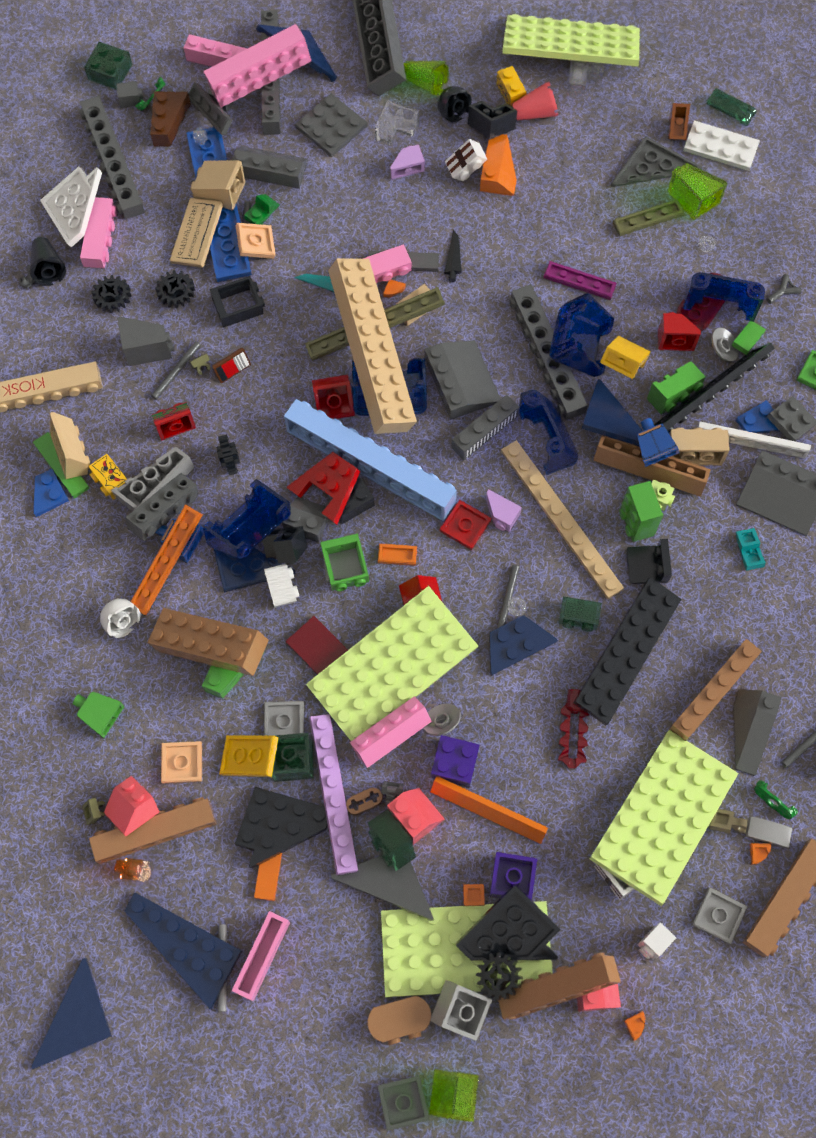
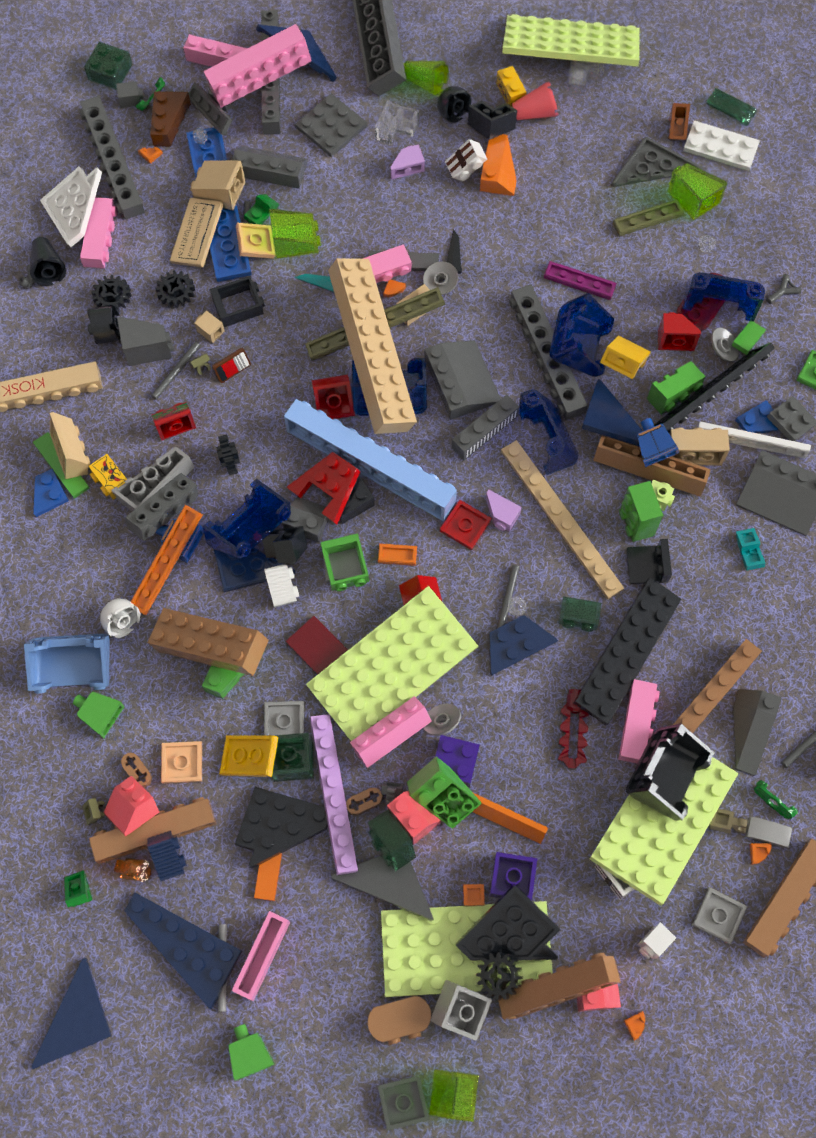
none -> medium blue windscreen [24,633,110,694]
none -> green slope [64,870,92,908]
none -> black brick [87,305,121,344]
none -> medium nougat beam [121,753,152,788]
none -> orange tile [138,147,163,164]
none -> dark blue brick [147,831,187,882]
none -> tan brick [194,311,225,344]
none -> bright green torso [229,1024,275,1081]
none -> clear neon green slope [269,209,321,259]
none -> bright green slope [407,756,482,829]
none -> light grey dish [423,262,458,295]
none -> bright pink brick [618,679,660,764]
none -> black windscreen [626,723,715,821]

